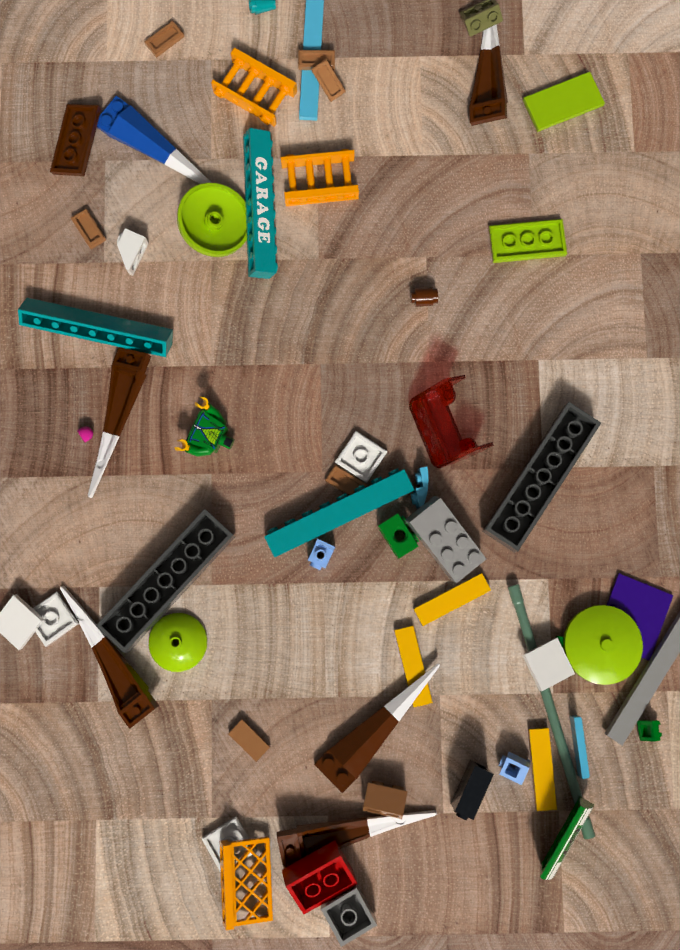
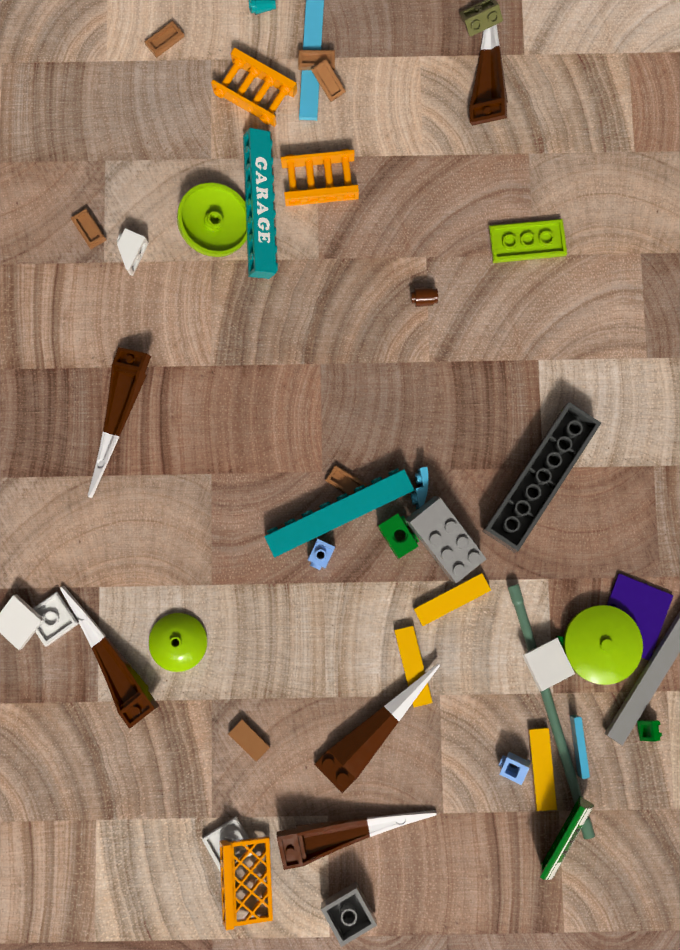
teal brick [18,298,173,357] -> none
reddish brown tile [50,104,101,177] -> none
dark pink hinge [77,426,93,443] -> none
dark grey brick [96,509,235,653] -> none
blue plate [97,95,212,184] -> none
green torso [175,396,235,457] -> none
red brick [282,840,358,914] -> none
white tile [335,431,388,484] -> none
medium nougat brick [363,781,408,819] -> none
clear red windscreen [409,375,494,468] -> none
black brick [450,760,494,821] -> none
lime tile [523,72,605,132] -> none

